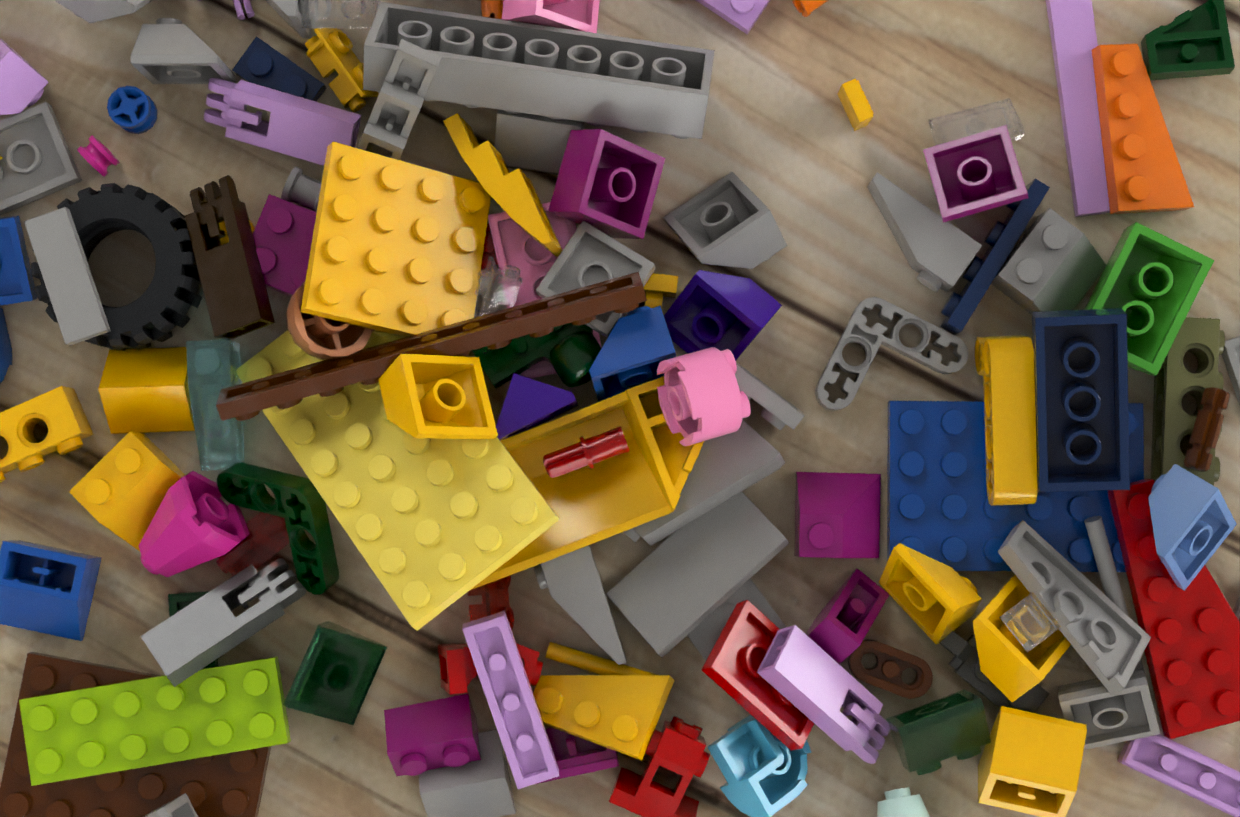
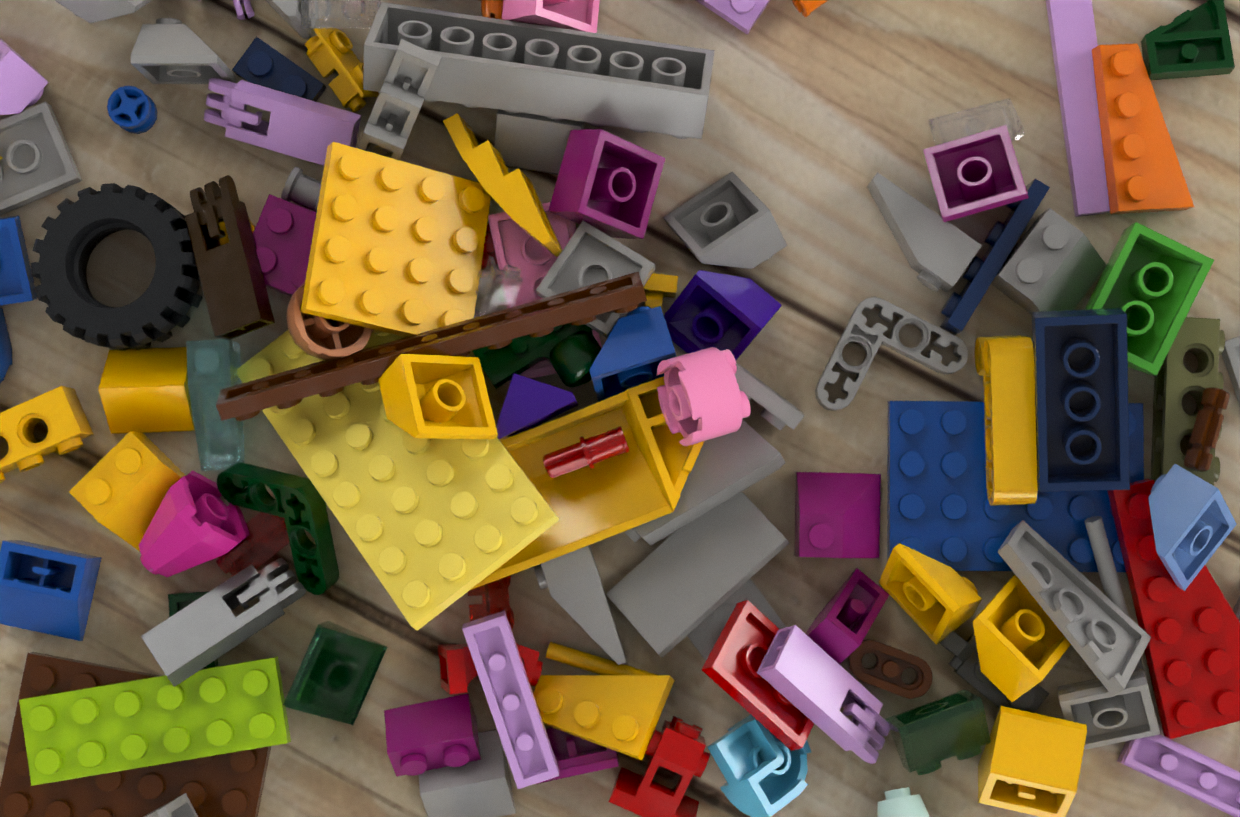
light grey tile [24,207,111,346] -> none
dark pink bush [77,135,120,177] -> none
yellow tile [837,78,874,131] -> none
clear tile [999,592,1061,653] -> none

